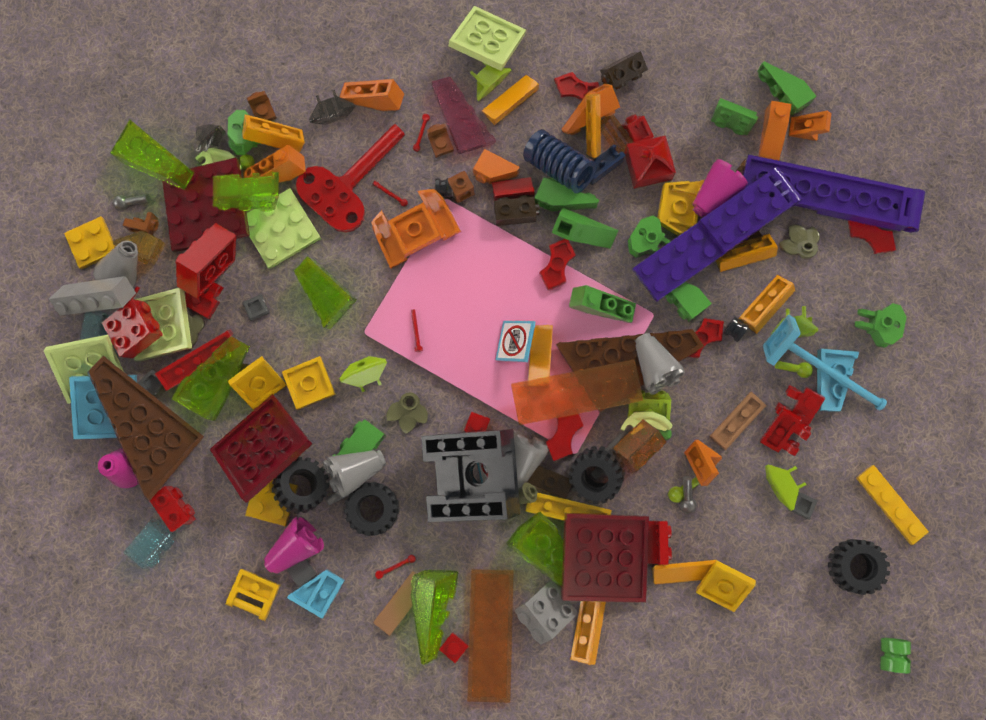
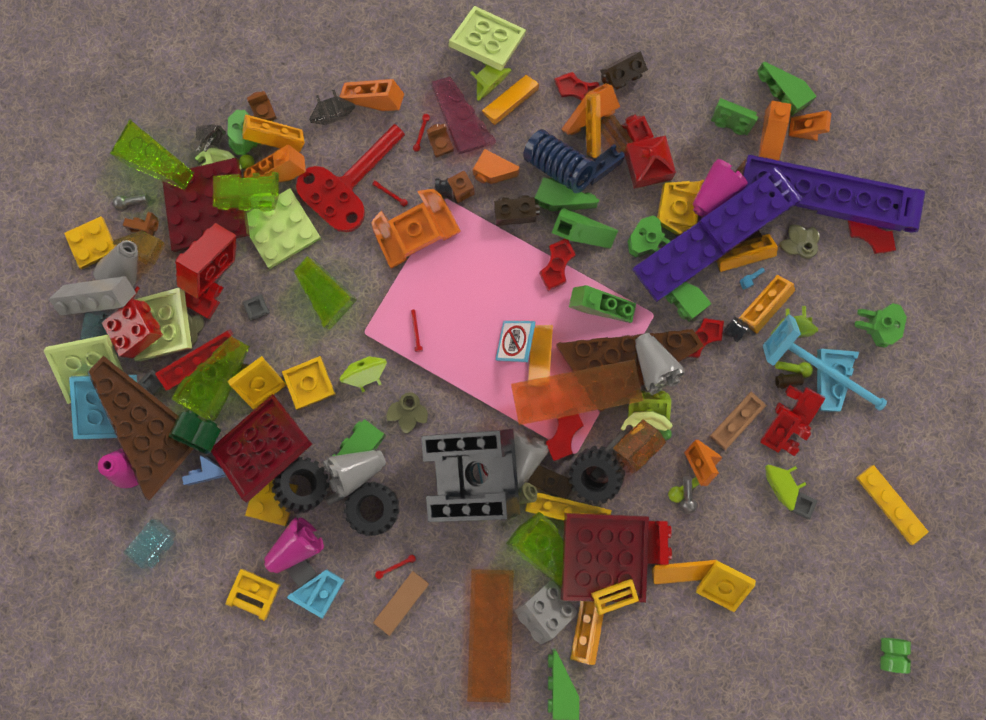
red bracket [150,486,196,532] -> none
clear neon green wedge [411,570,458,665] -> none
red plate [439,632,469,663] -> none
red plate [464,412,490,432] -> none
red panel [492,177,535,201] -> none
black tyre [828,539,890,595] -> none
none -> dark green brick [169,410,221,454]
none -> medium blue slope [182,455,226,486]
none -> bright green slope [548,649,579,720]
none -> yellow tile [591,579,639,615]
none -> dark azure hand [740,268,765,290]
none -> dark brown pin [775,372,804,389]

